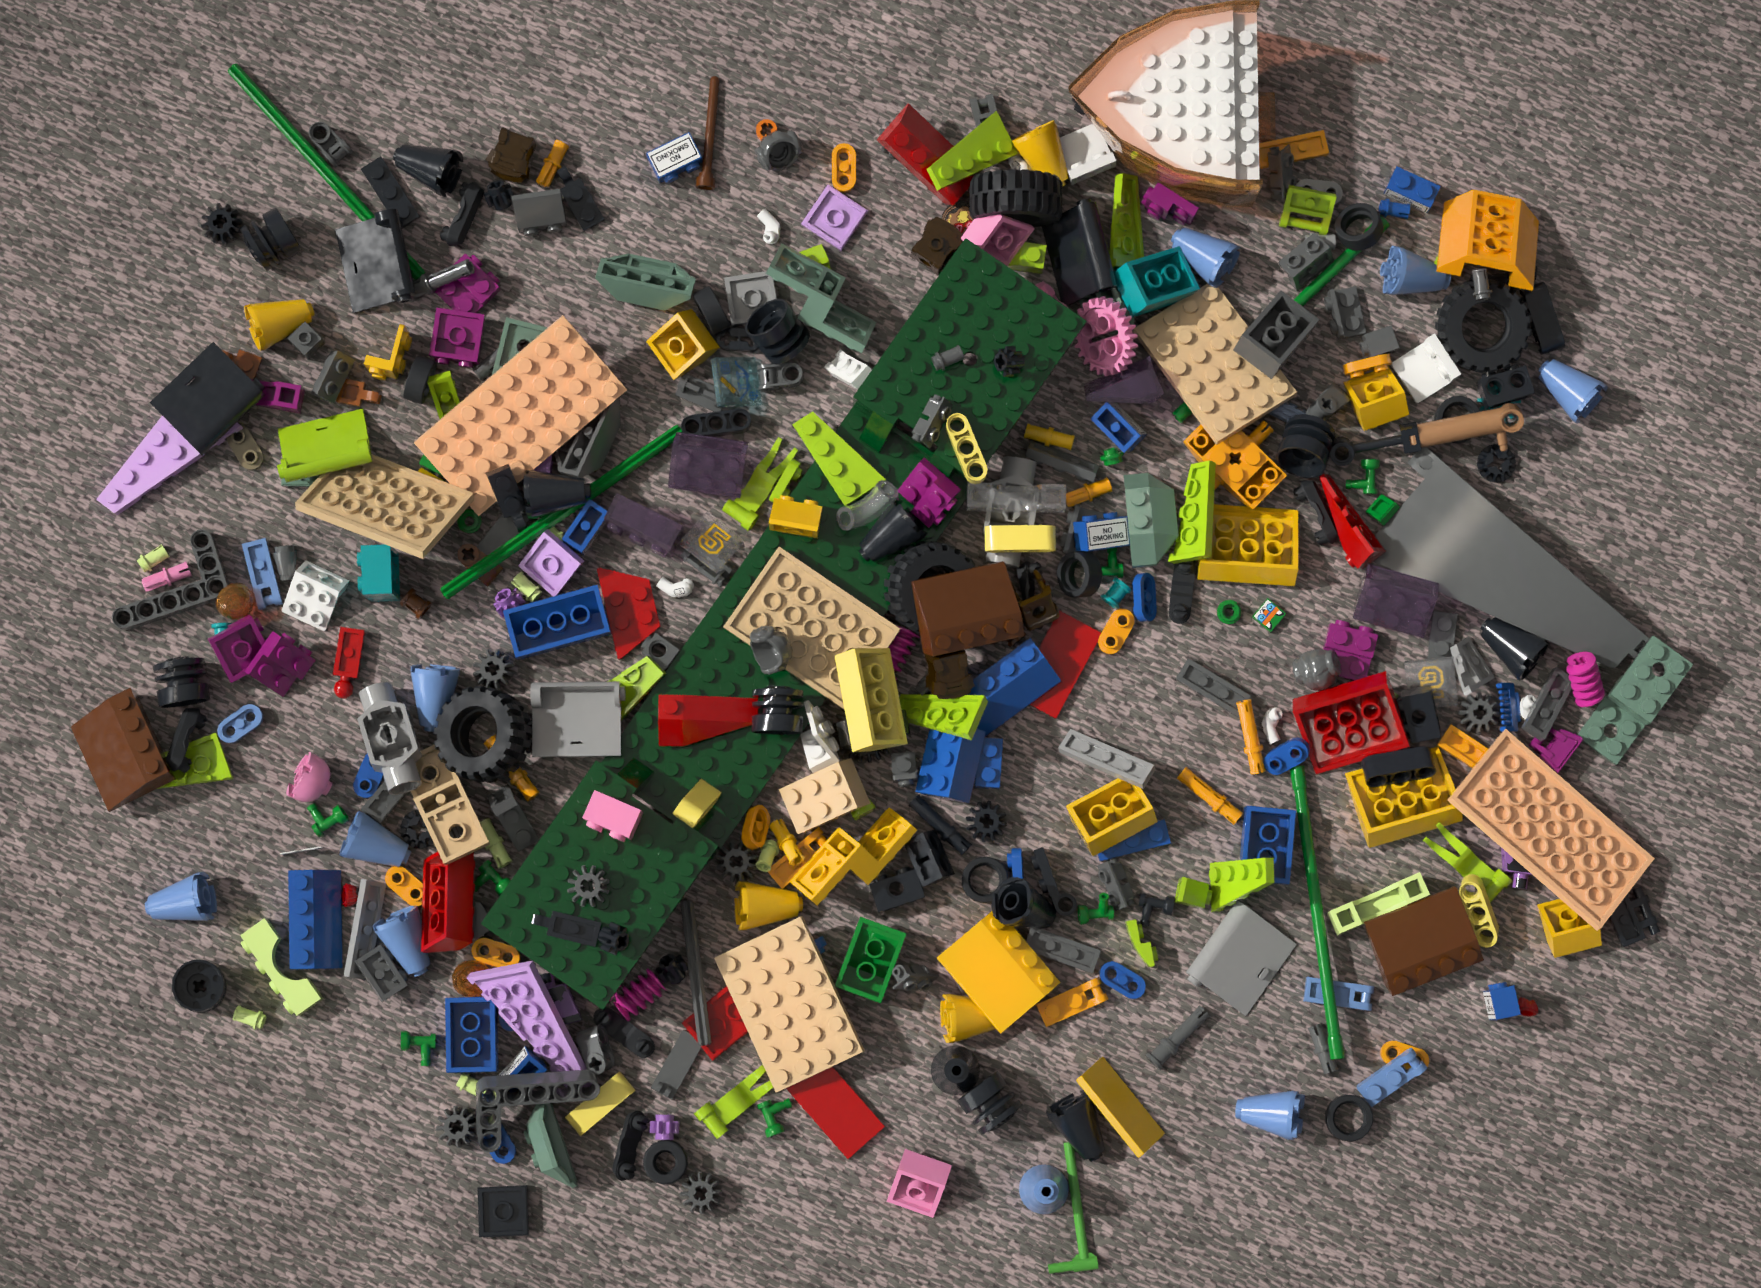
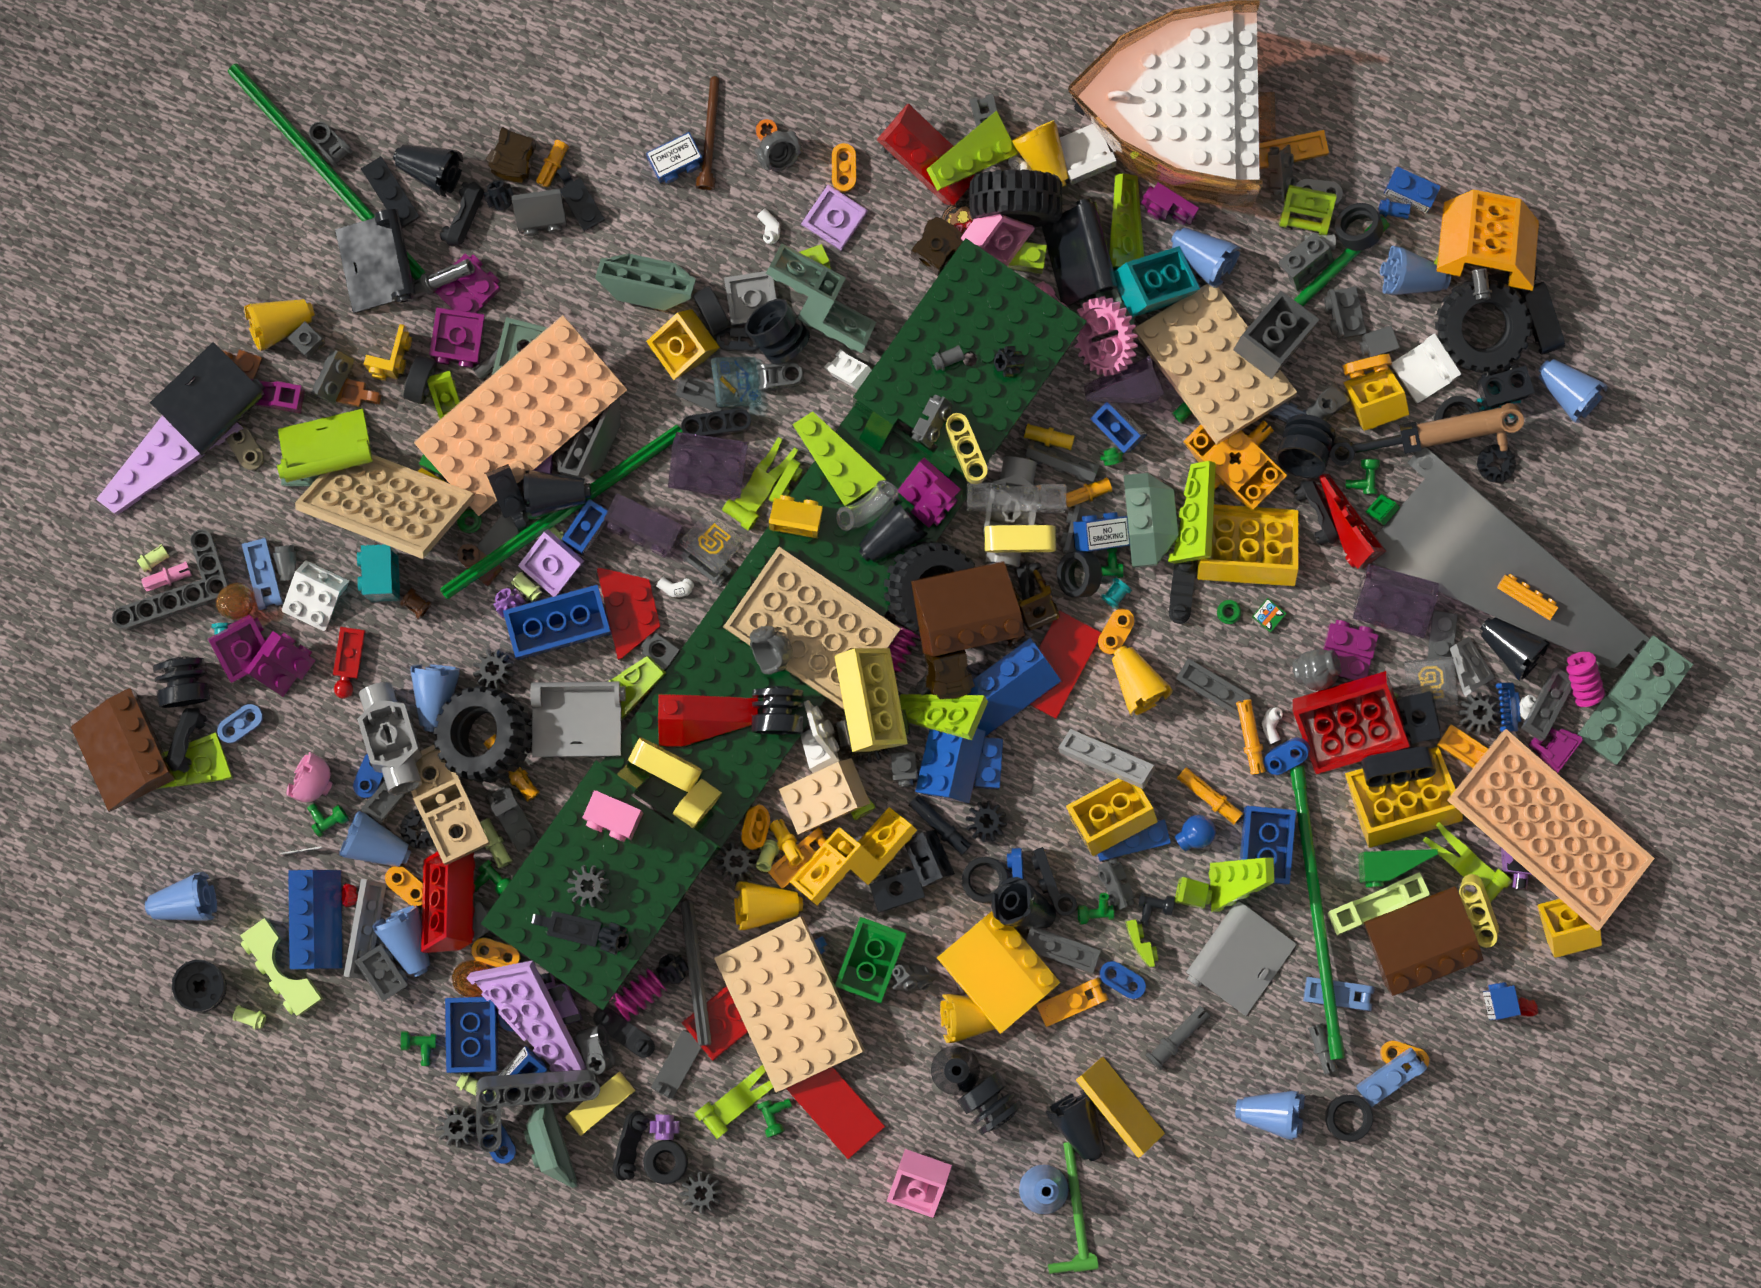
black gear [201,203,243,245] -> none
black wheel [240,207,302,272] -> none
black plate [477,1185,529,1237] -> none
blue plate [1132,573,1157,622] -> none
black plate [1609,886,1660,948] -> none
none -> light yellow beam [628,738,702,792]
none -> yellow cone [1112,646,1173,716]
none -> blue piece [1175,815,1216,852]
none -> green slope [1358,849,1438,888]
none -> light orange piece [1497,574,1558,620]

